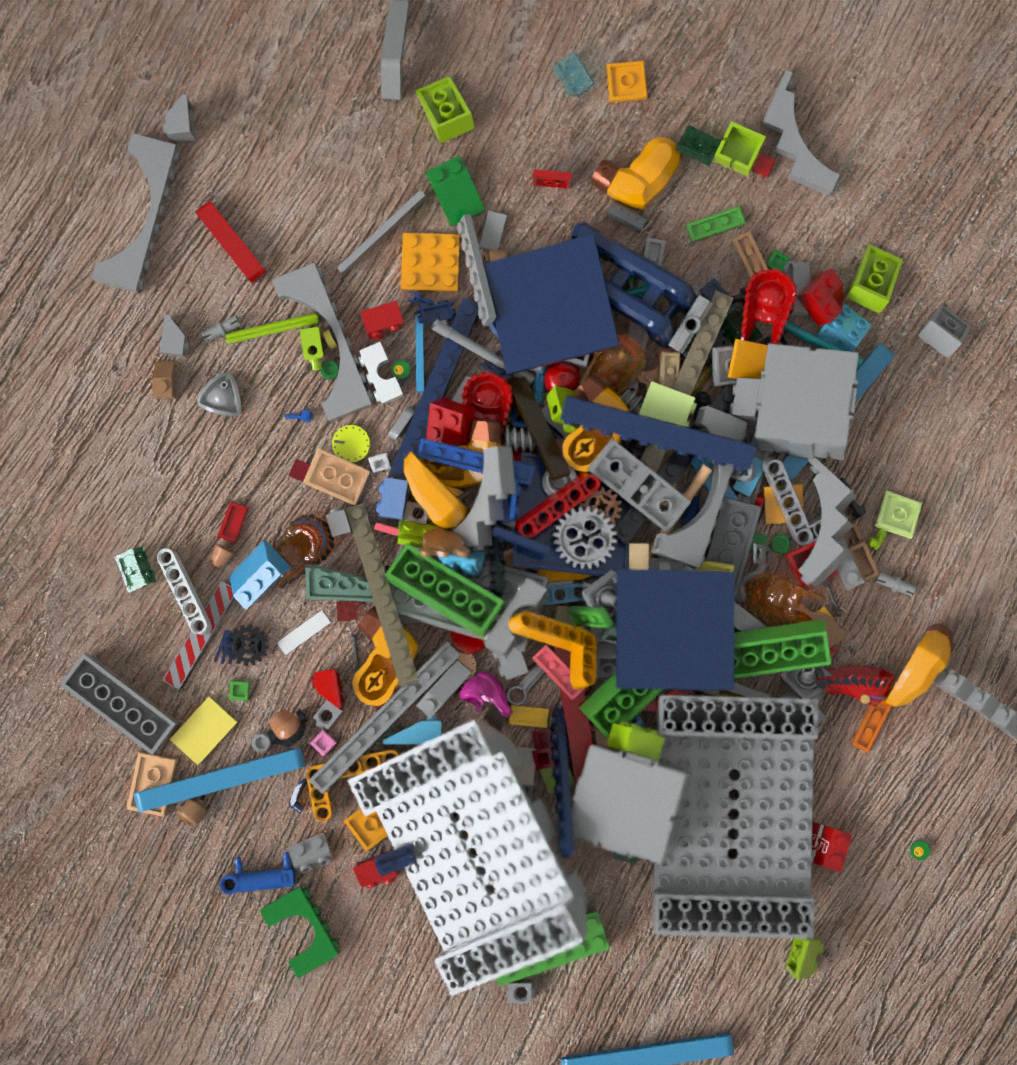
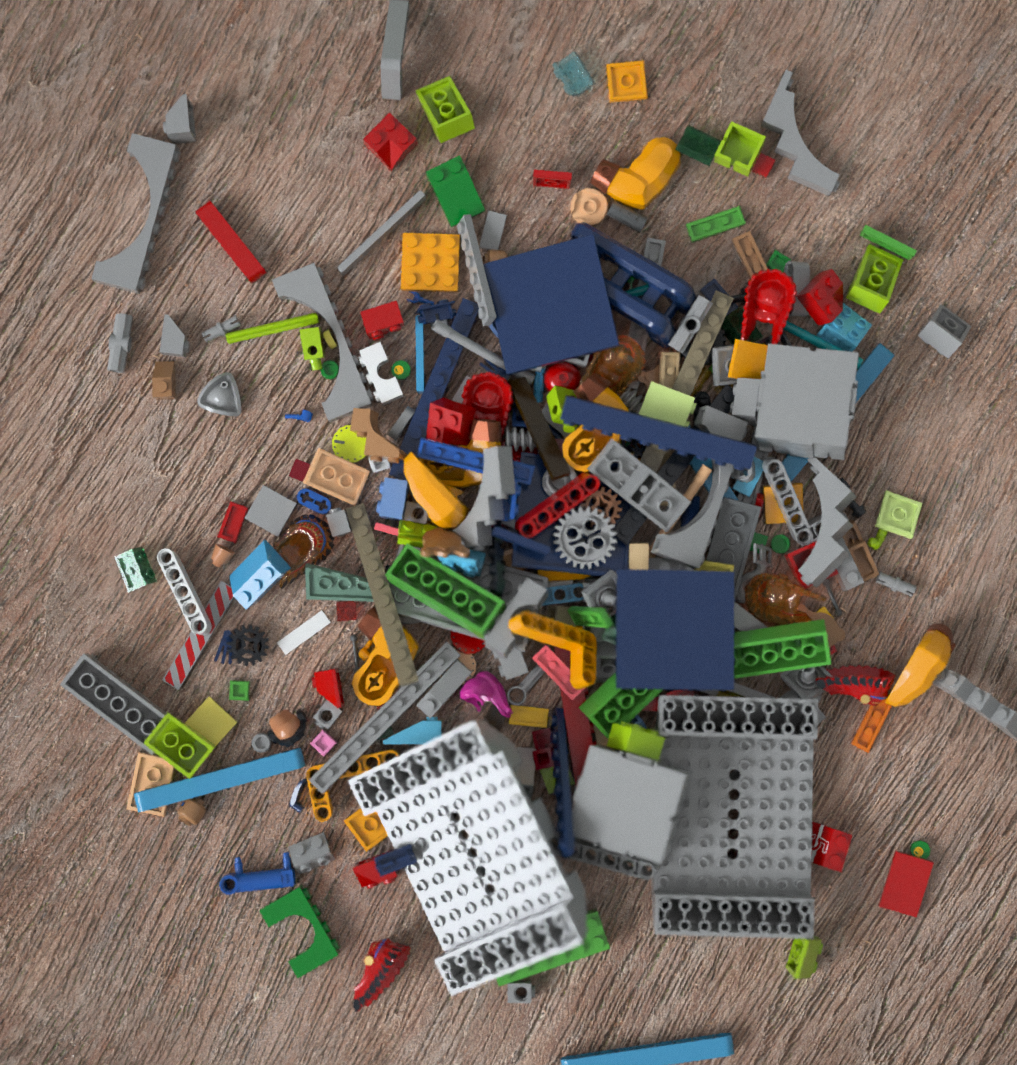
none -> light grey piece [107,313,133,373]
none -> lime slope [143,712,215,779]
none -> light grey tile [245,485,297,537]
none -> blue beam [297,489,332,515]
none -> medium nougat arch [350,408,407,464]
none -> red piece [353,938,411,1012]
none -> light orange hand [359,640,373,661]
none -> red slope [363,112,418,171]
none -> light grey beam [549,830,659,880]
none -> light nougat tile [570,188,608,226]
none -> bright green tile [859,225,917,260]
none -> red tile [878,850,934,918]

